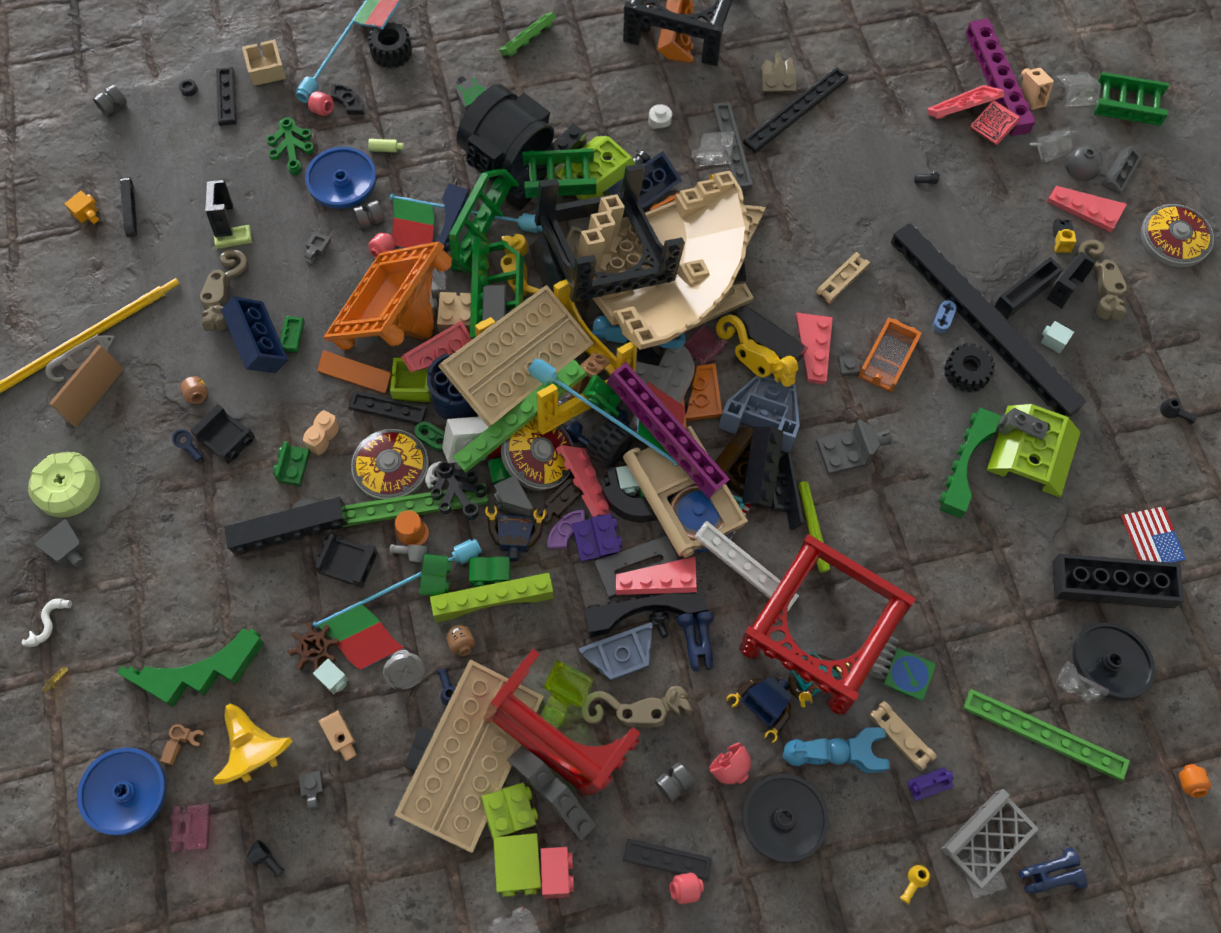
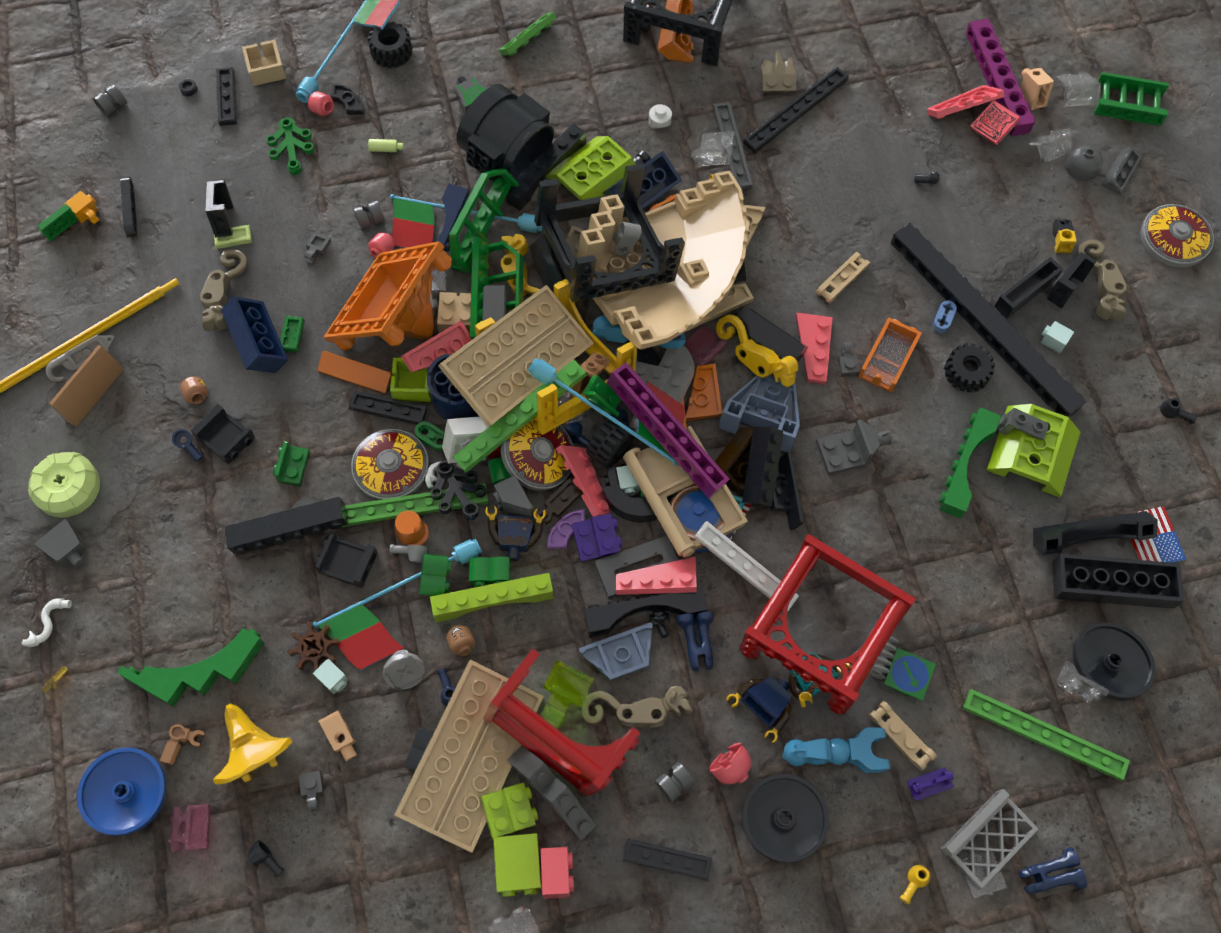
light nougat brick [303,410,339,456] -> none
blue dish [305,147,377,209] -> none
green fence [523,148,596,198] -> none
coral head [670,873,704,904] -> none
lime axle [798,481,830,573] -> none
coral wing [1047,186,1127,233] -> none
orange head [1178,764,1212,798] -> none
none -> green bracket [38,204,78,242]
none -> light grey piece [612,222,641,255]
none -> black arch [1033,511,1158,555]

